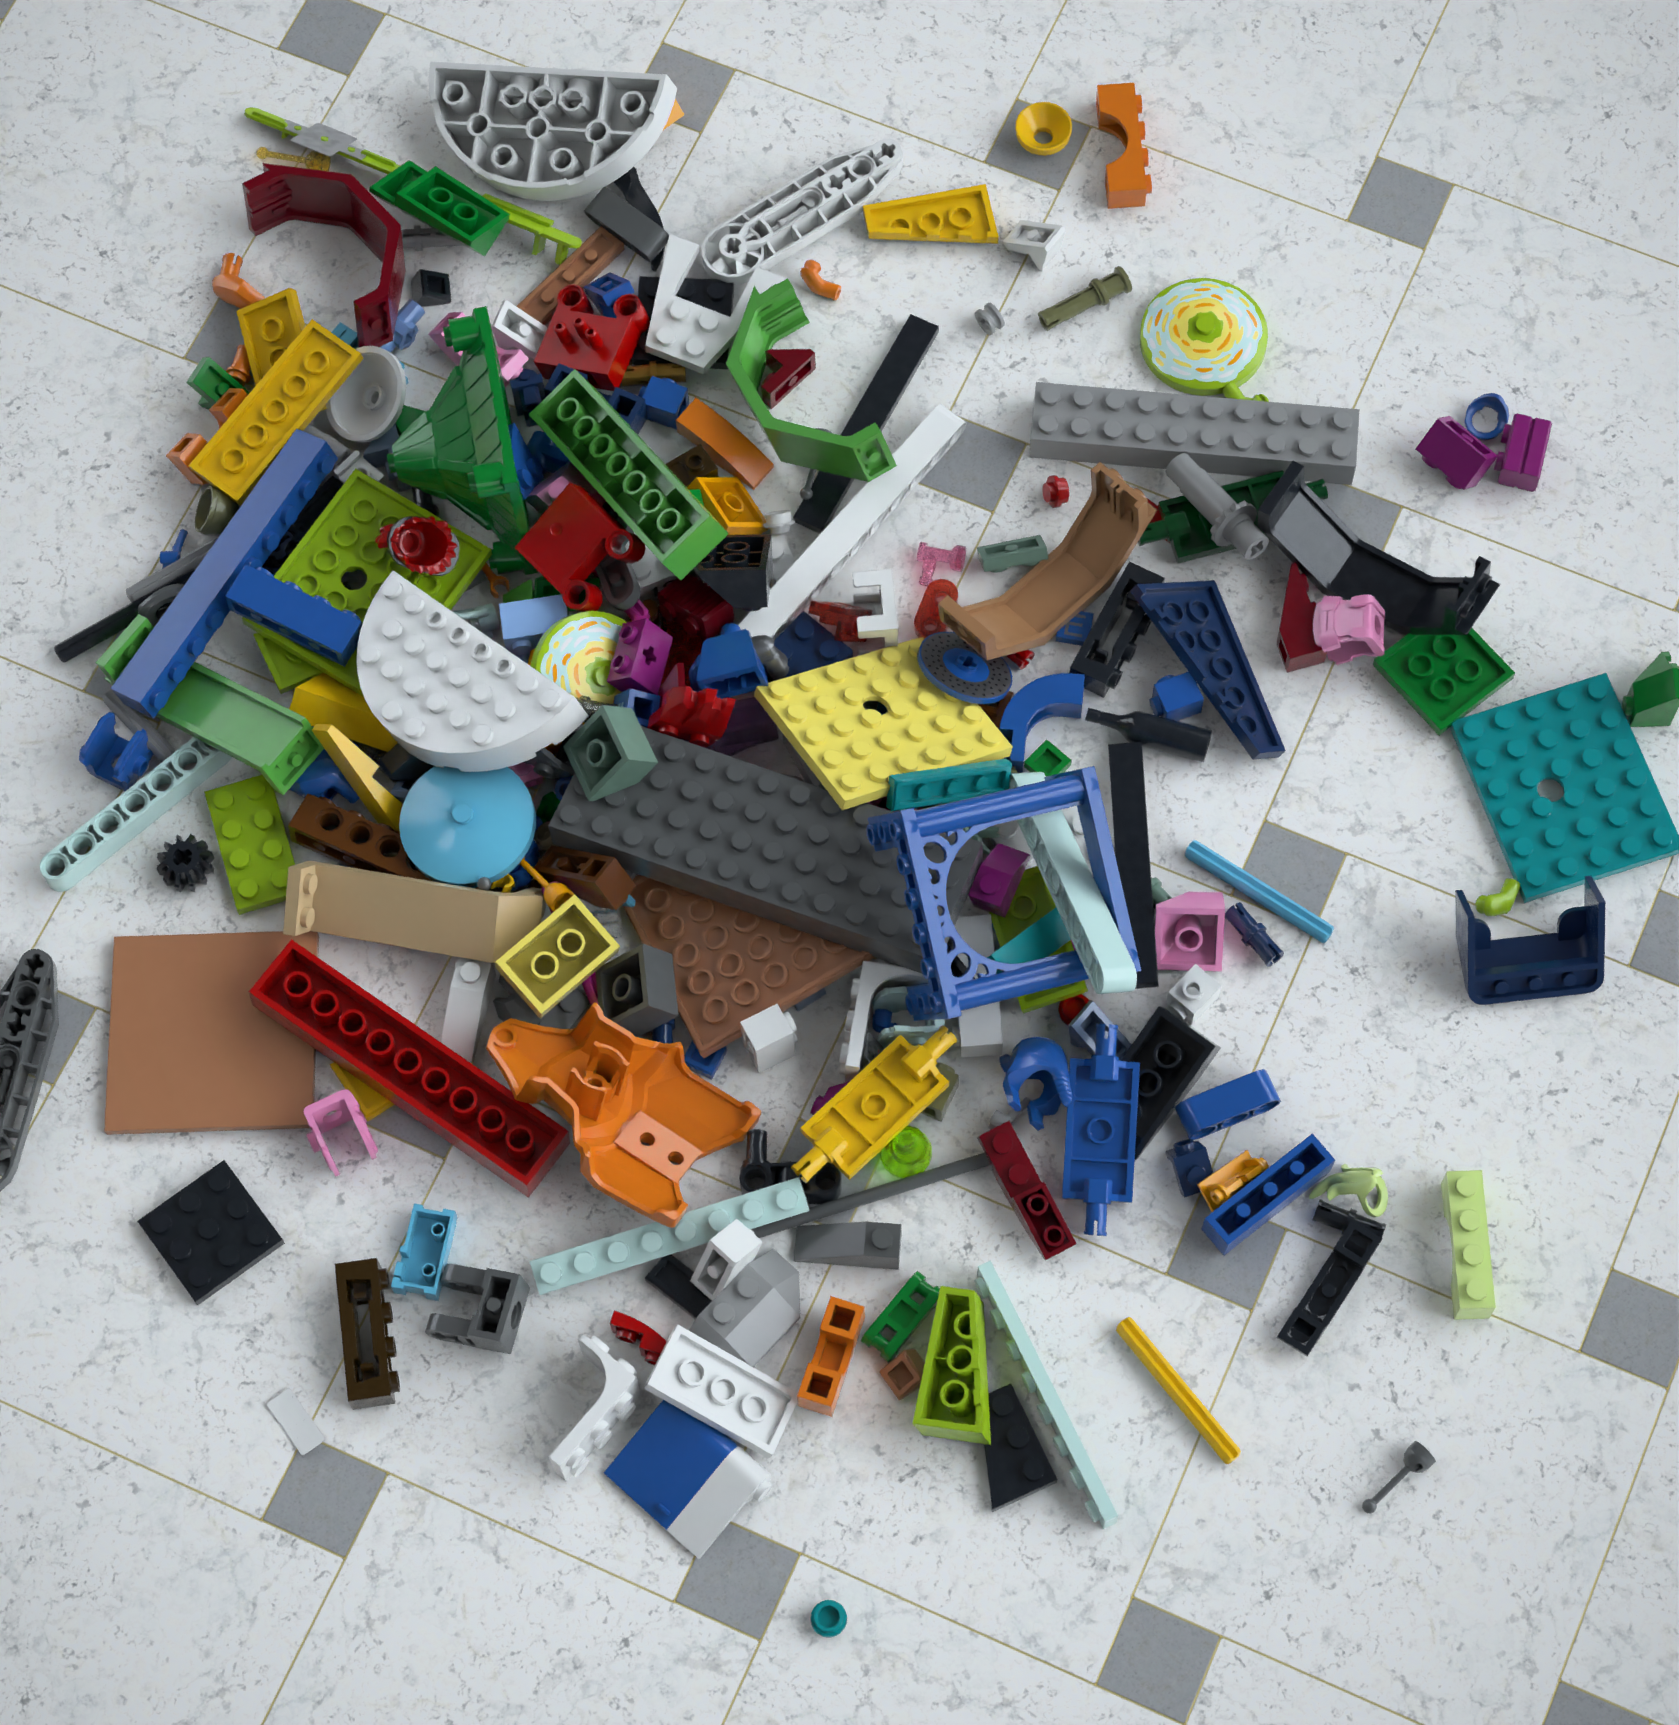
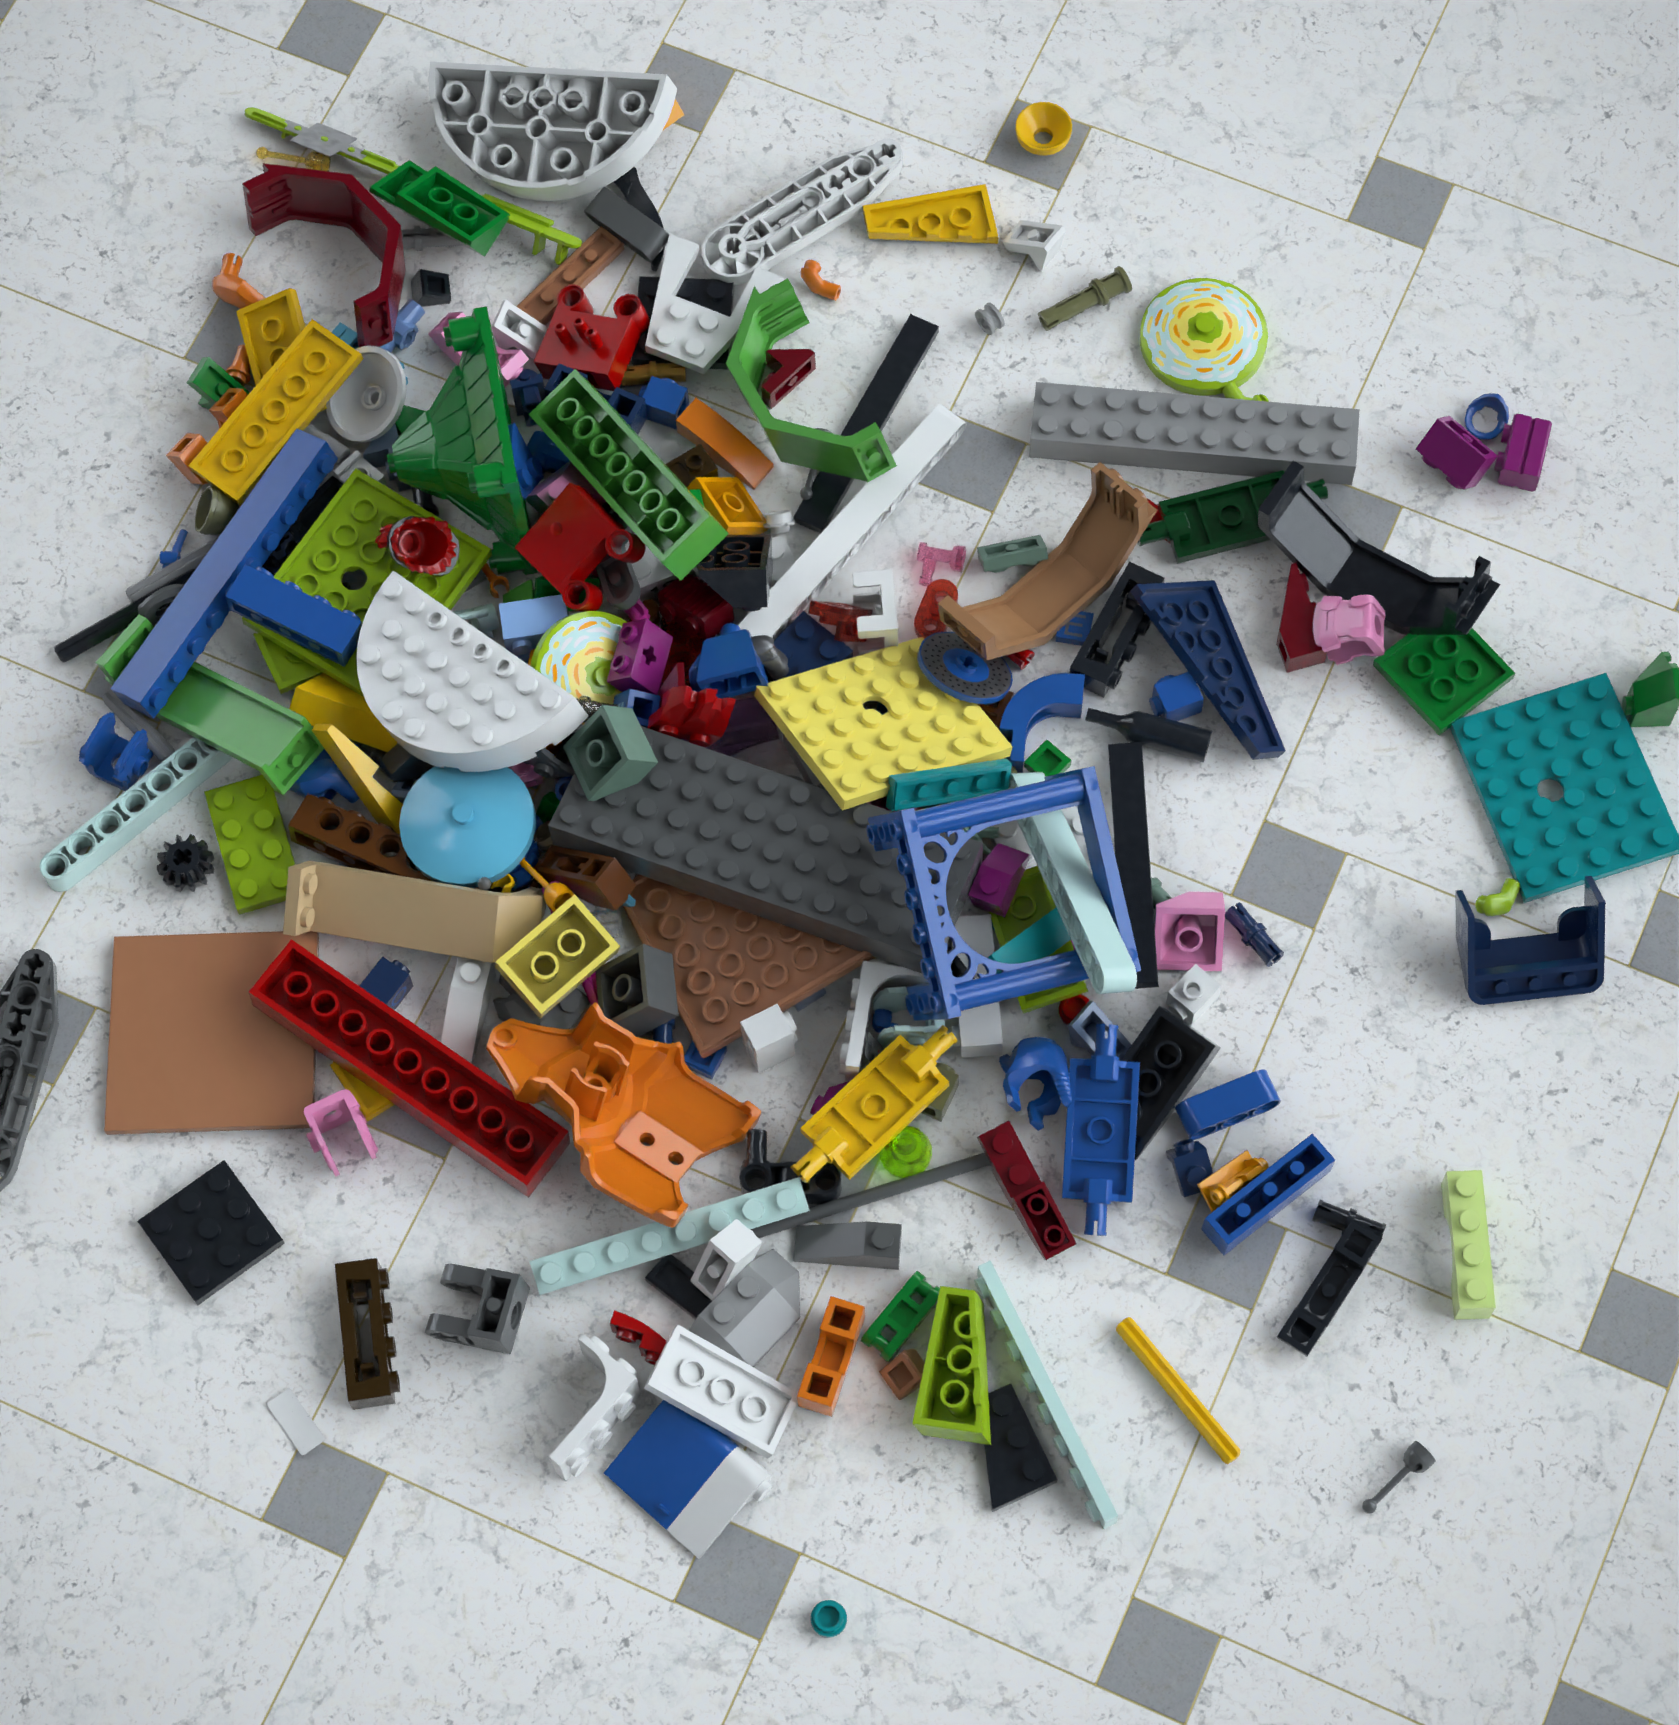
medium azure piece [391,1204,458,1301] -> none
blue slope [583,272,635,318] -> none
light grey hand [988,1097,1031,1130] -> none
red plate [1042,475,1069,508] -> none
orange arch [1096,83,1152,209] -> none
light grey gear [1166,453,1269,560] -> none
medium azure axle [1185,840,1334,943] -> none
yellowish green piece [1309,1164,1388,1217] -> none
none -> dark blue brick [359,956,413,1010]

